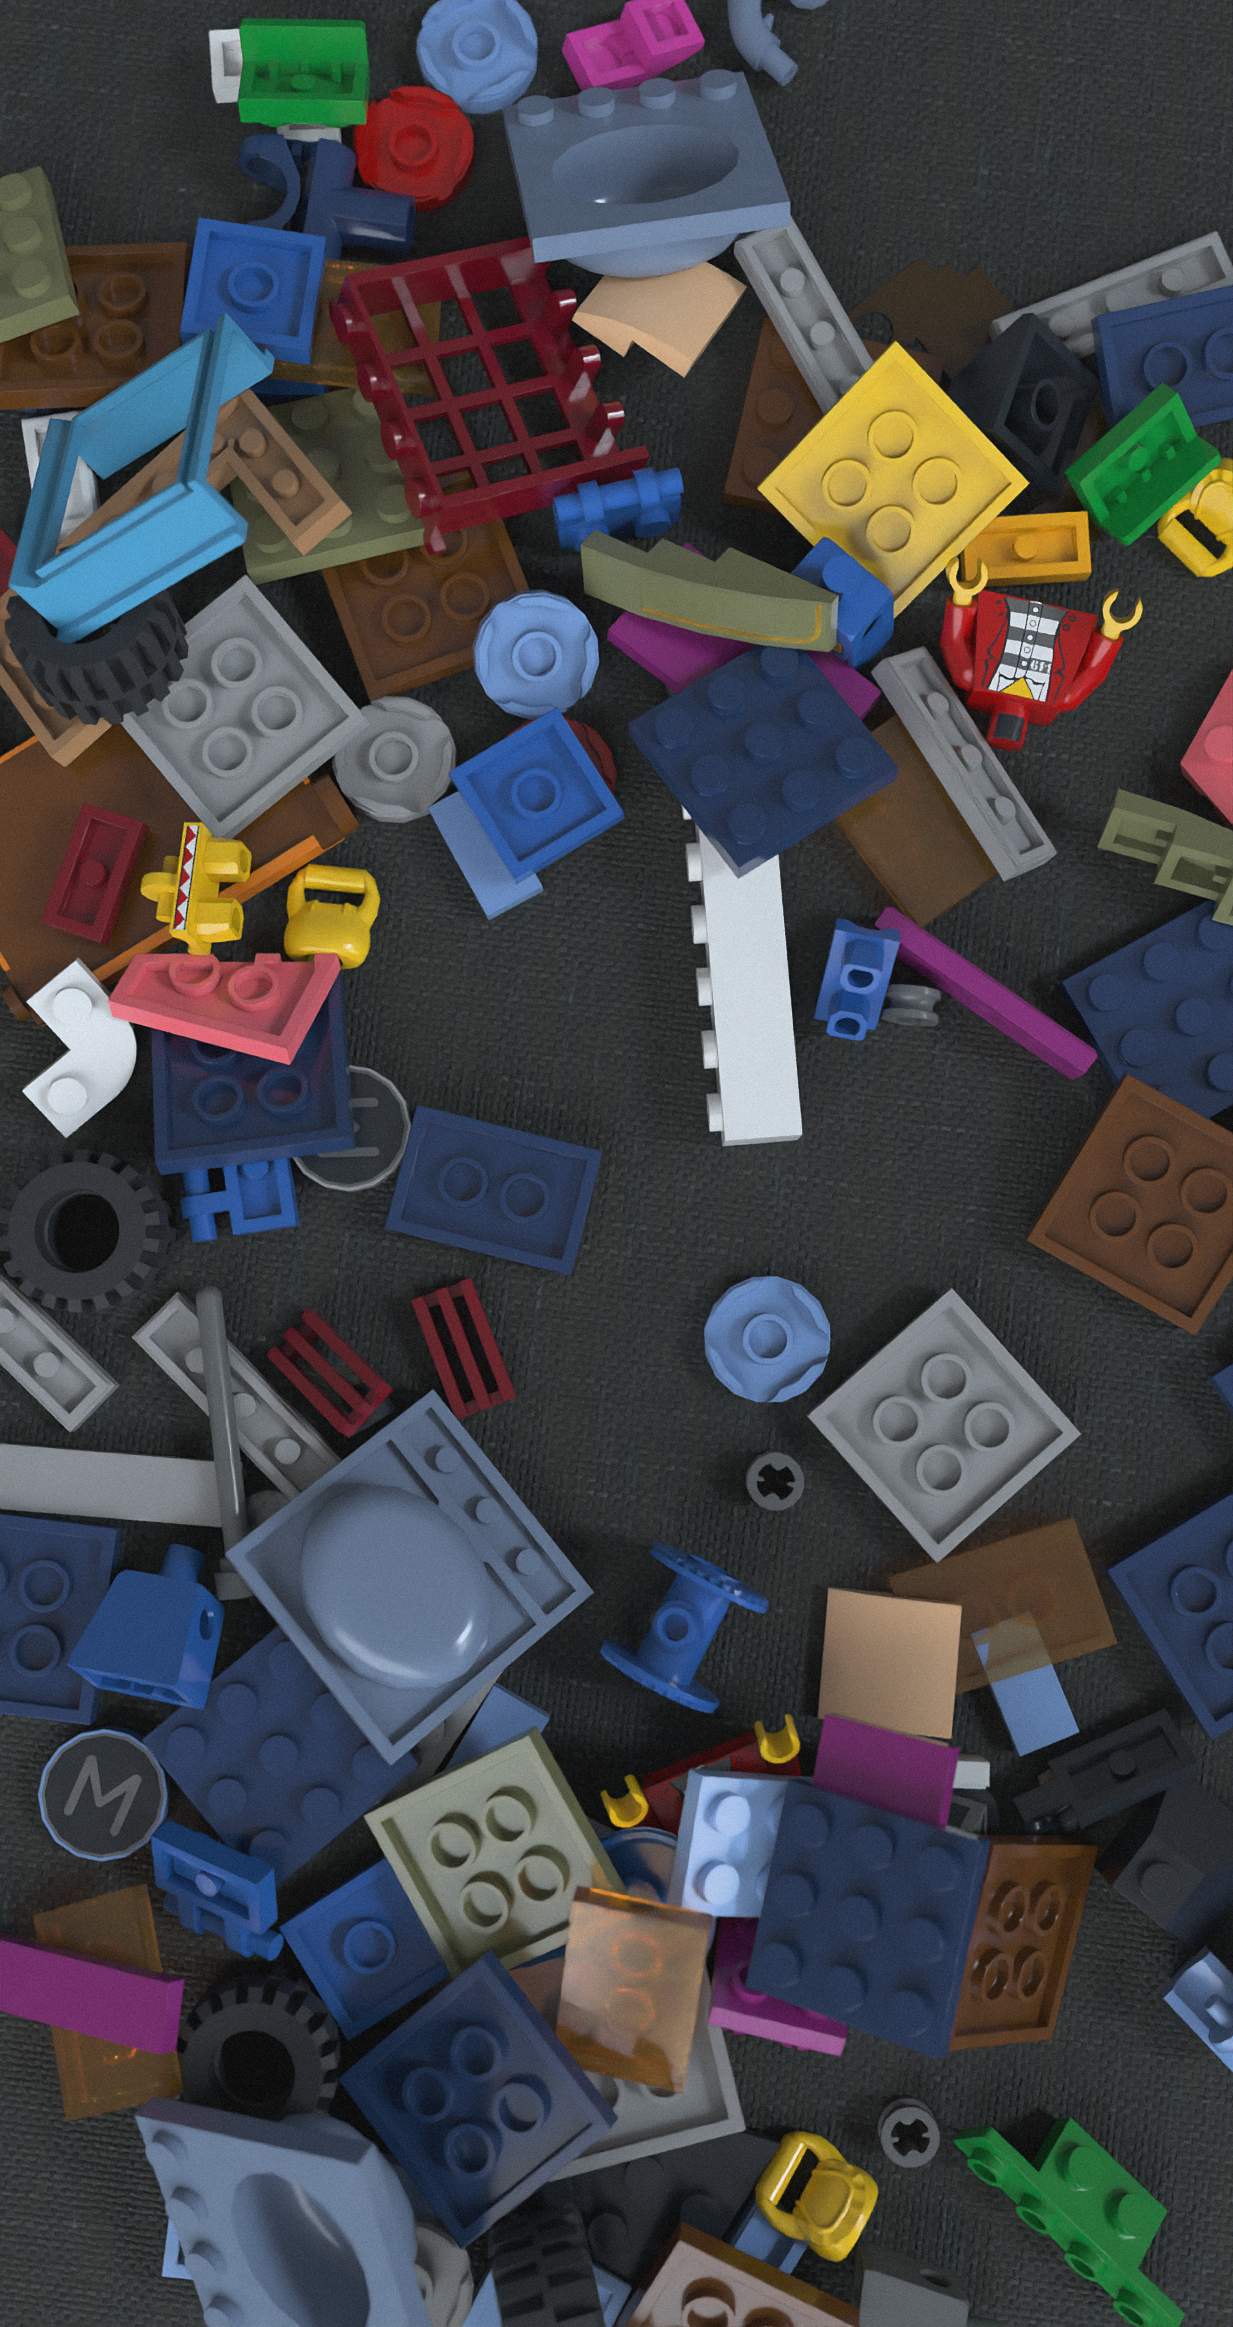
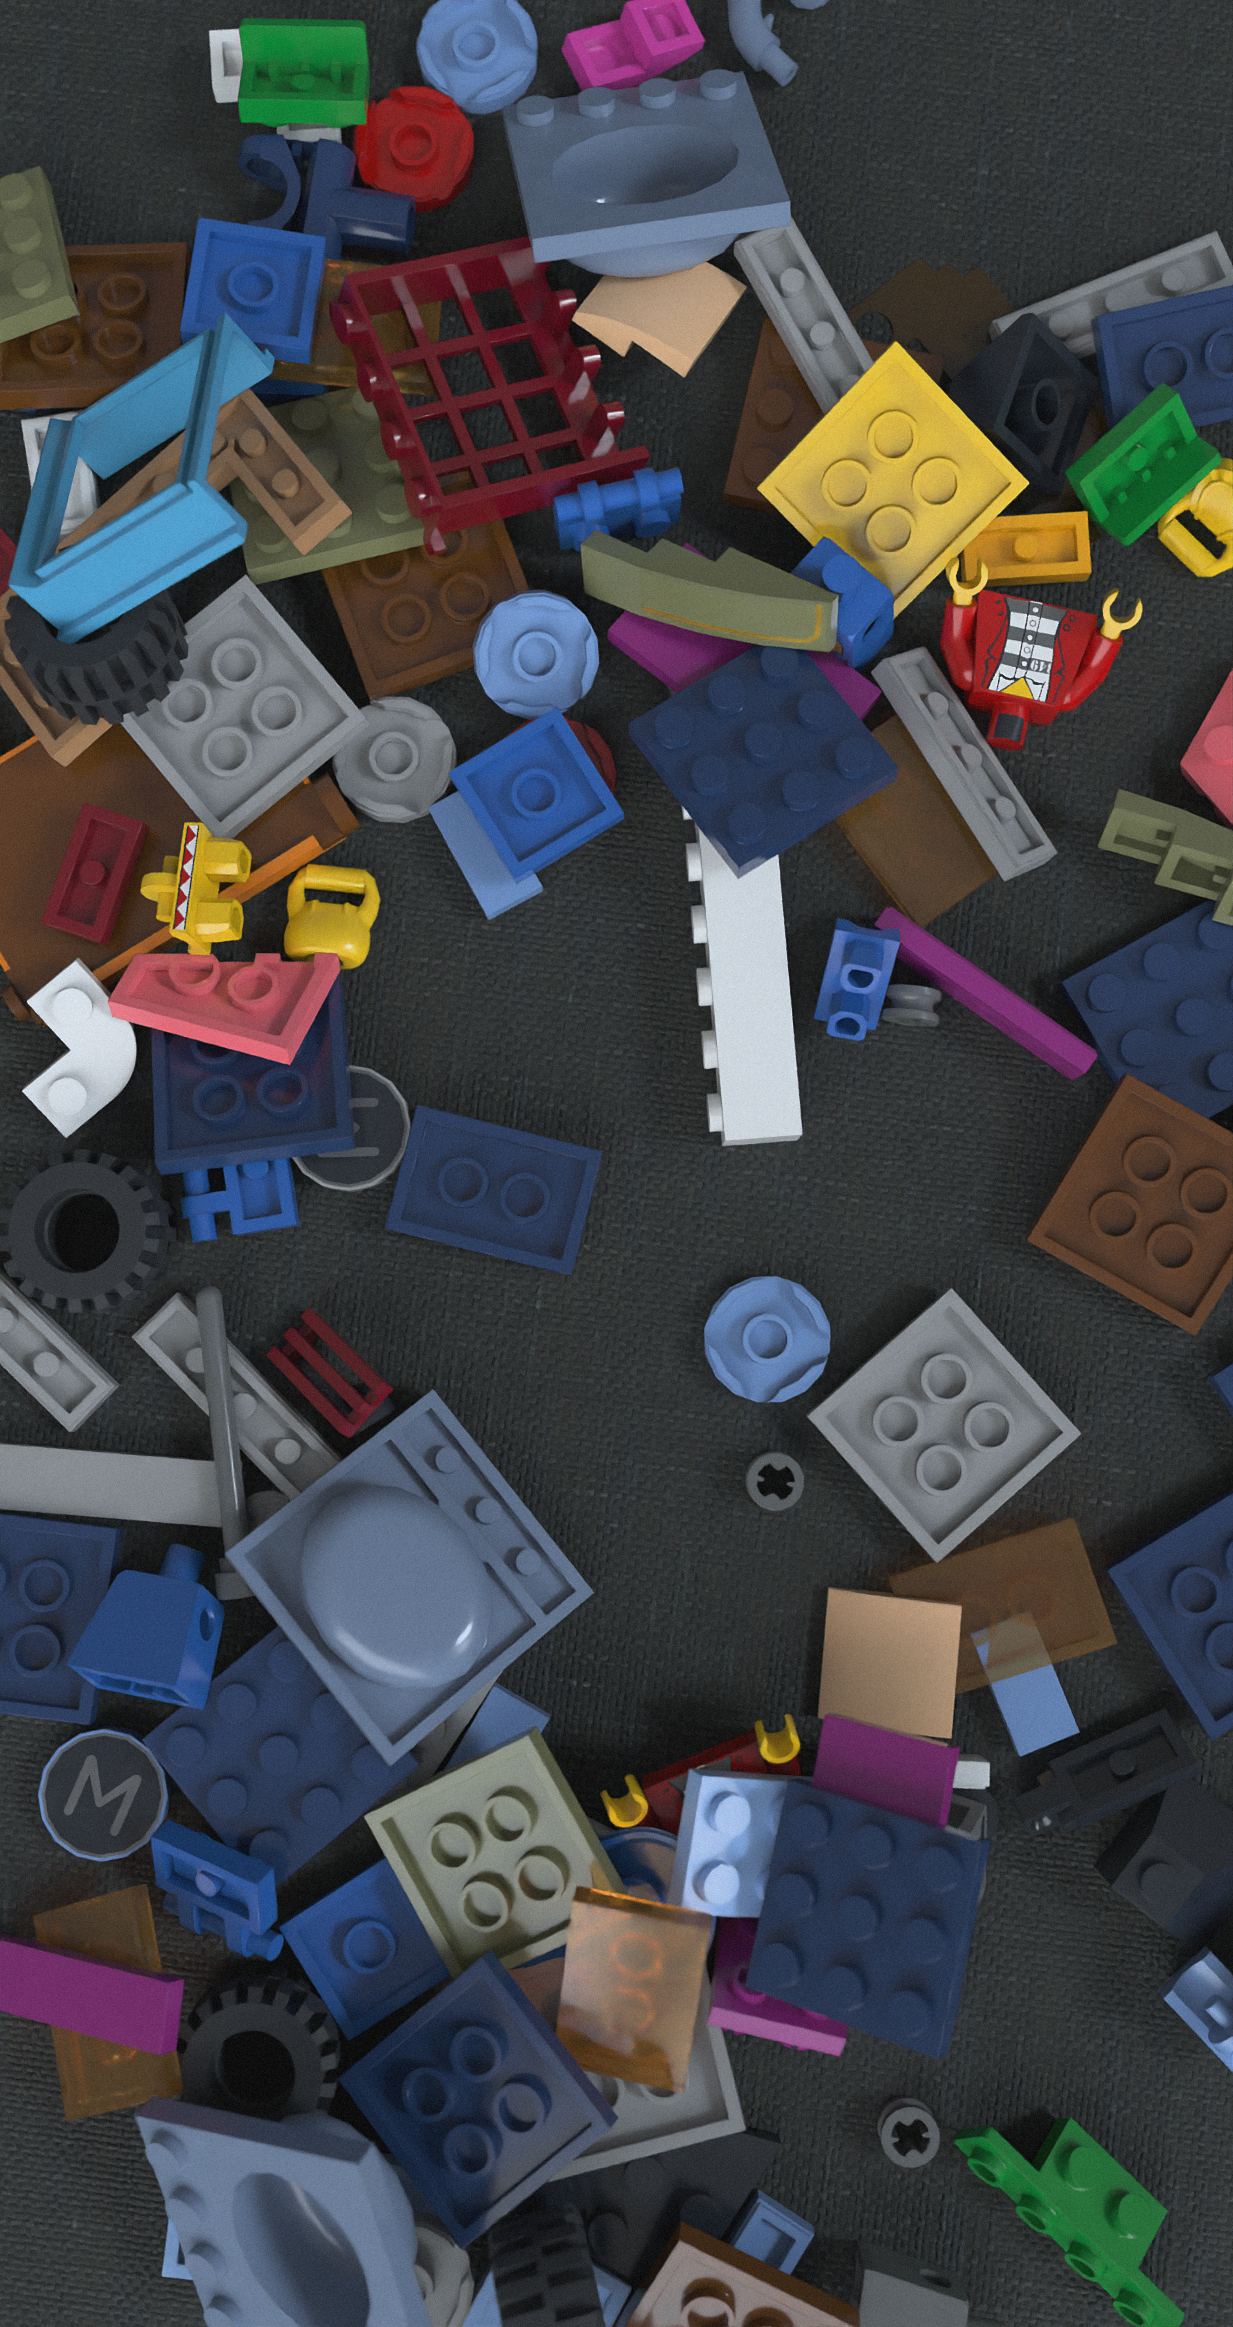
dark red tile [411,1278,517,1420] -> none
blue hose [600,1542,769,1713] -> none
yellow piece [754,2130,879,2262] -> none
reddish brown plate [948,1835,1099,2051] -> none

